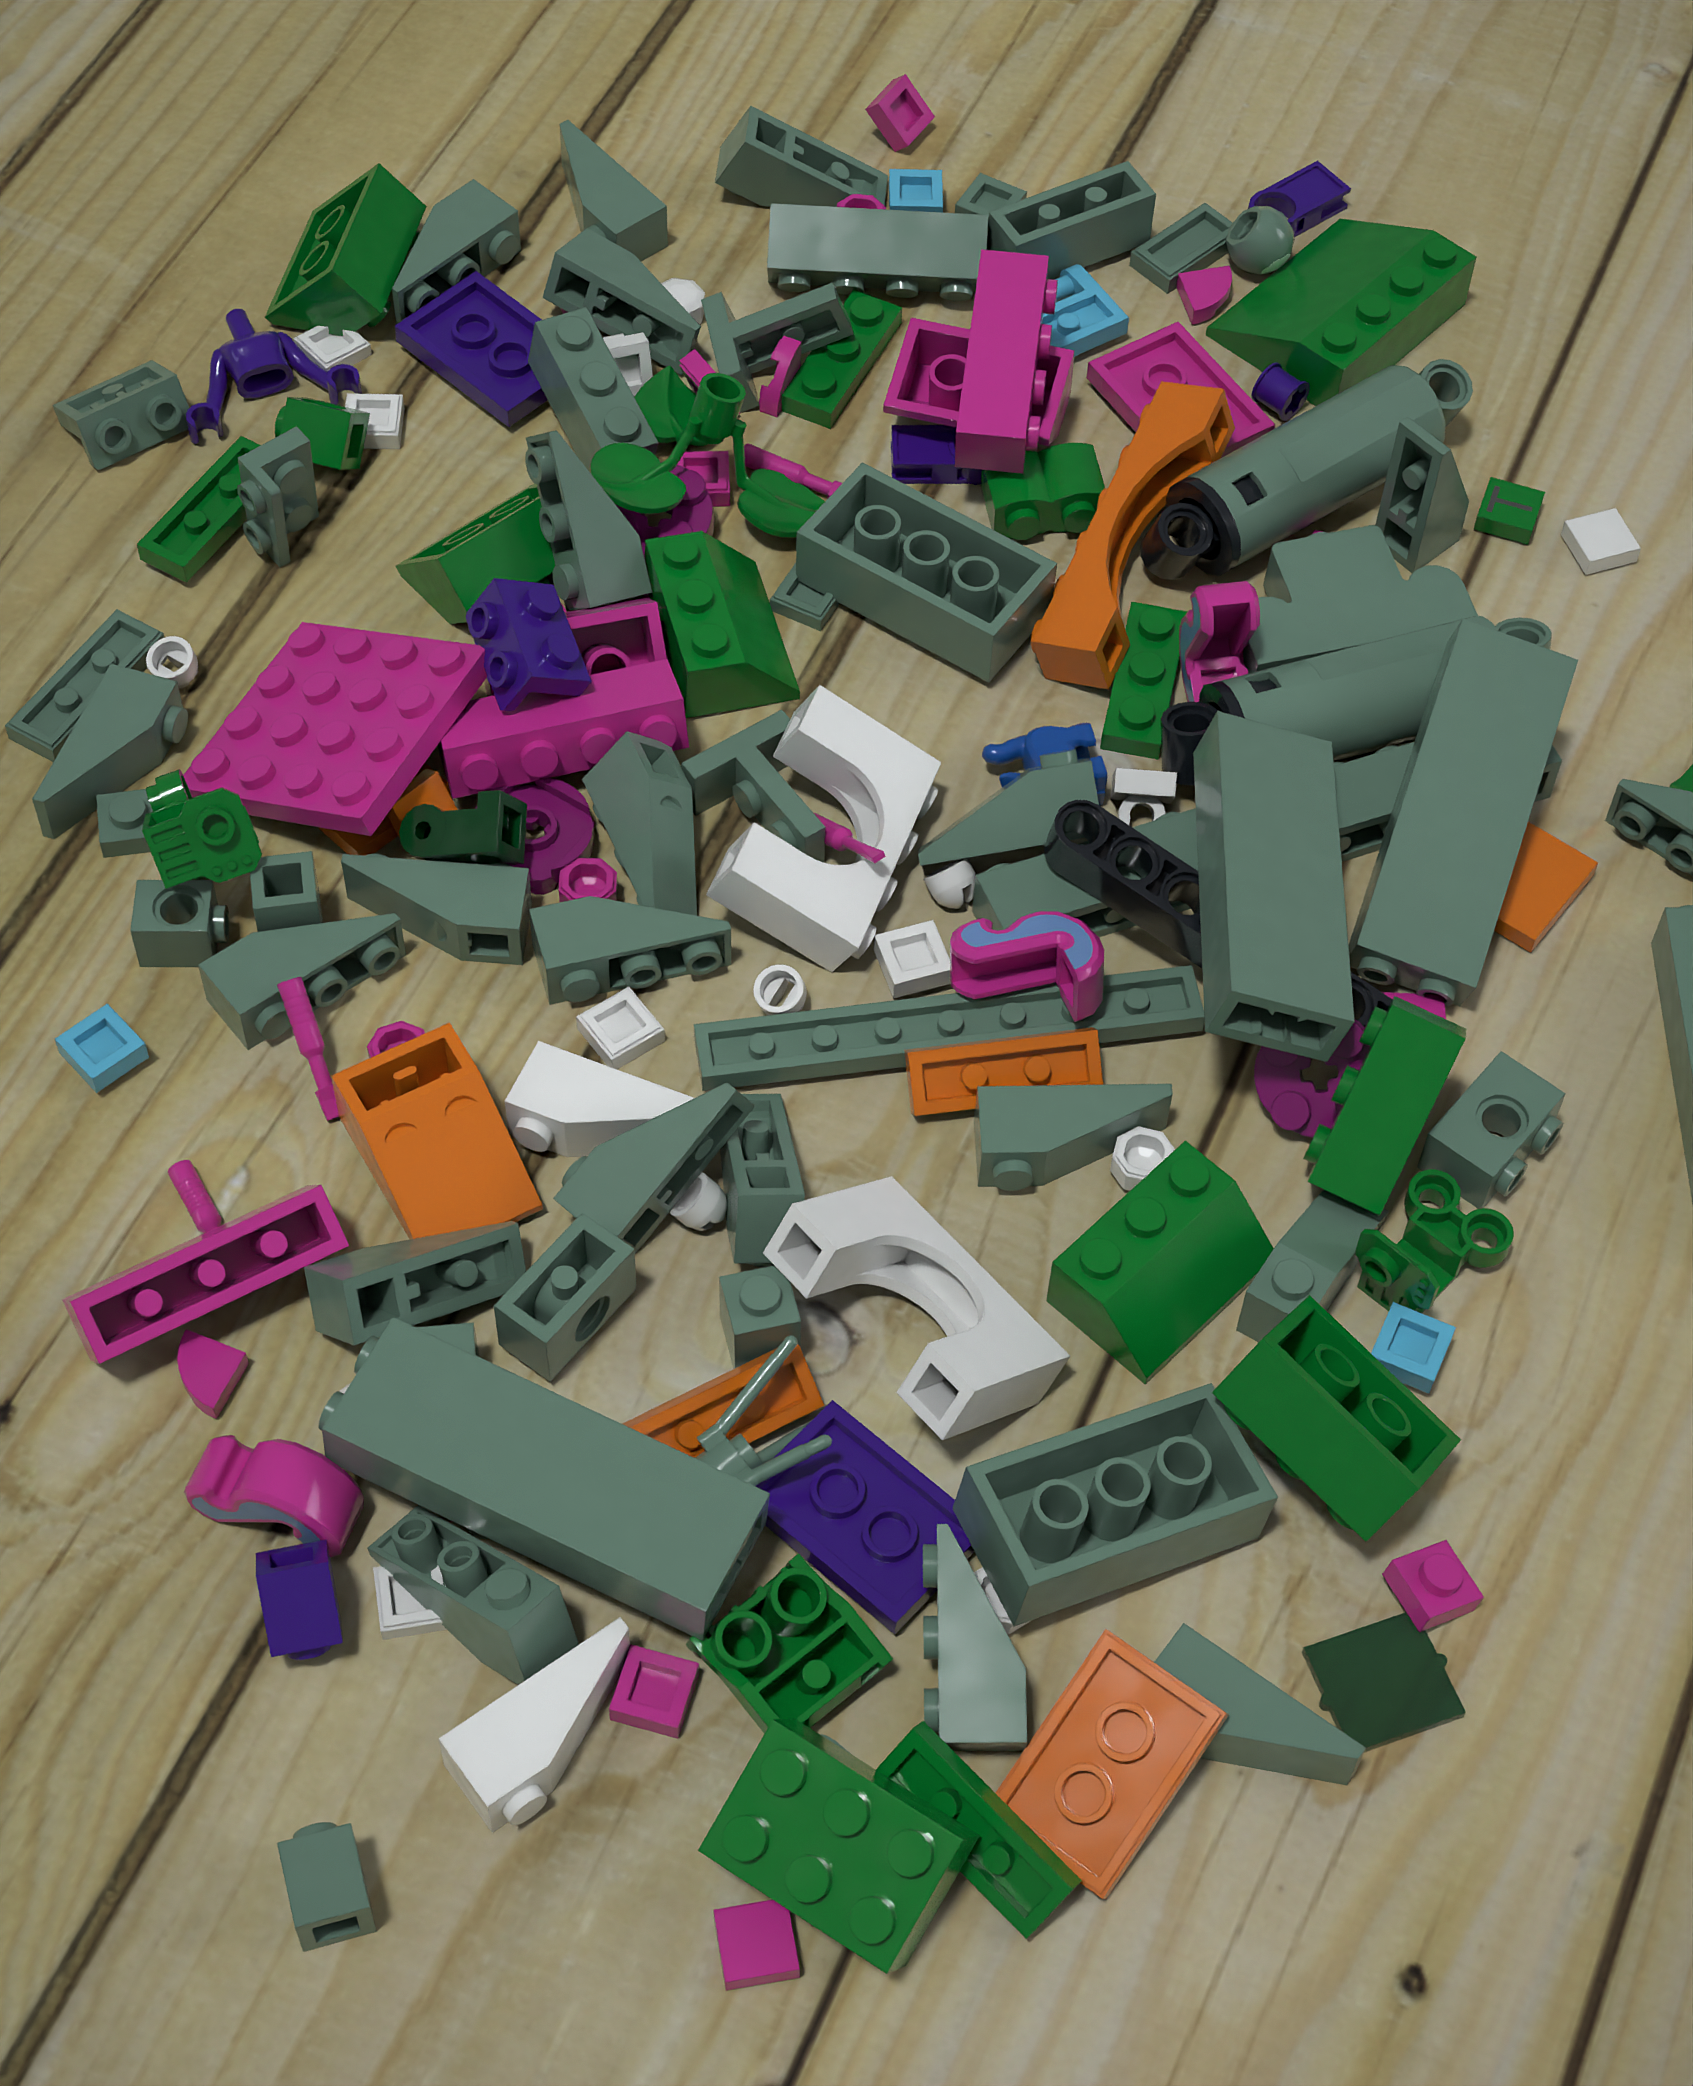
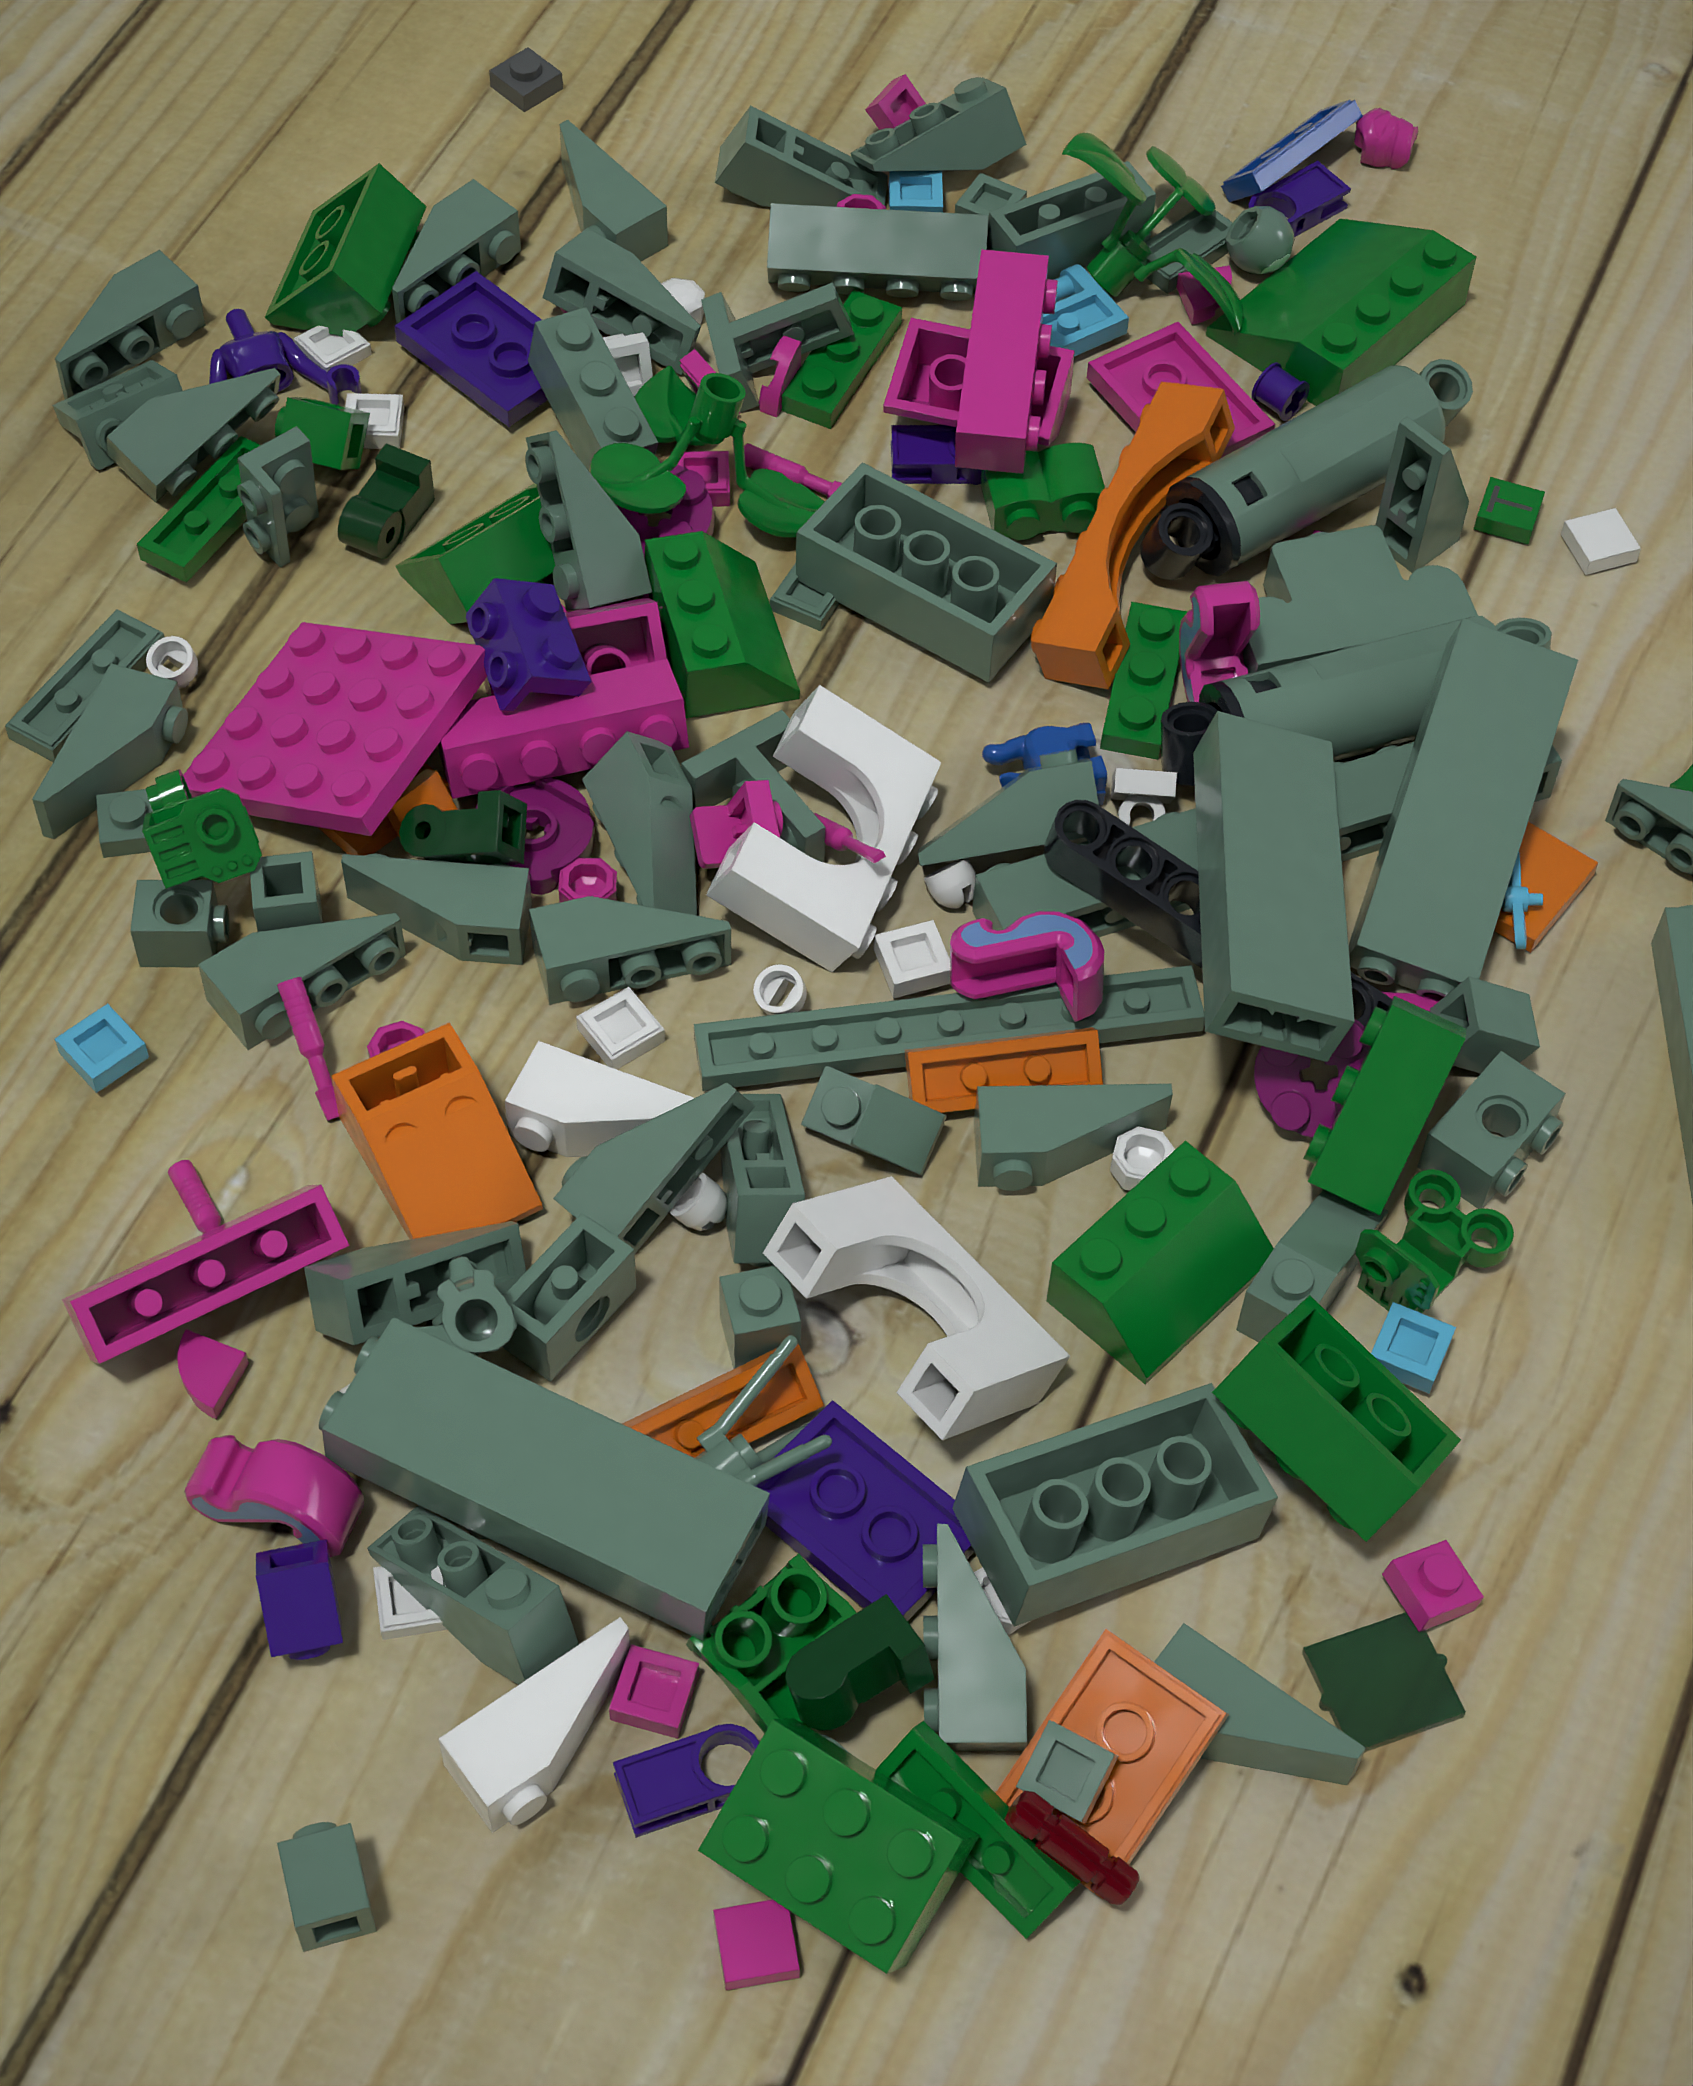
none -> sand green slope [55,250,206,399]
none -> sand green slope [107,368,281,503]
none -> dark green leg [338,443,435,559]
none -> sand green animal [432,1256,517,1353]
none -> dark grey plate [489,47,563,112]
none -> dark purple piece [613,1724,759,1838]
none -> dark pink bracket [690,780,783,869]
none -> dark green leg [785,1594,935,1730]
none -> sand green slope [801,1065,947,1175]
none -> sand green slope [851,77,1027,171]
none -> dark red axle [1005,1791,1140,1905]
none -> sand green plate [1016,1720,1119,1823]
none -> green plant [1062,133,1243,335]
none -> tile [1221,100,1363,202]
none -> dark pink arm [1354,108,1419,169]
none -> sand green brick [1430,976,1540,1073]
none -> medium azure piece [1502,852,1543,949]

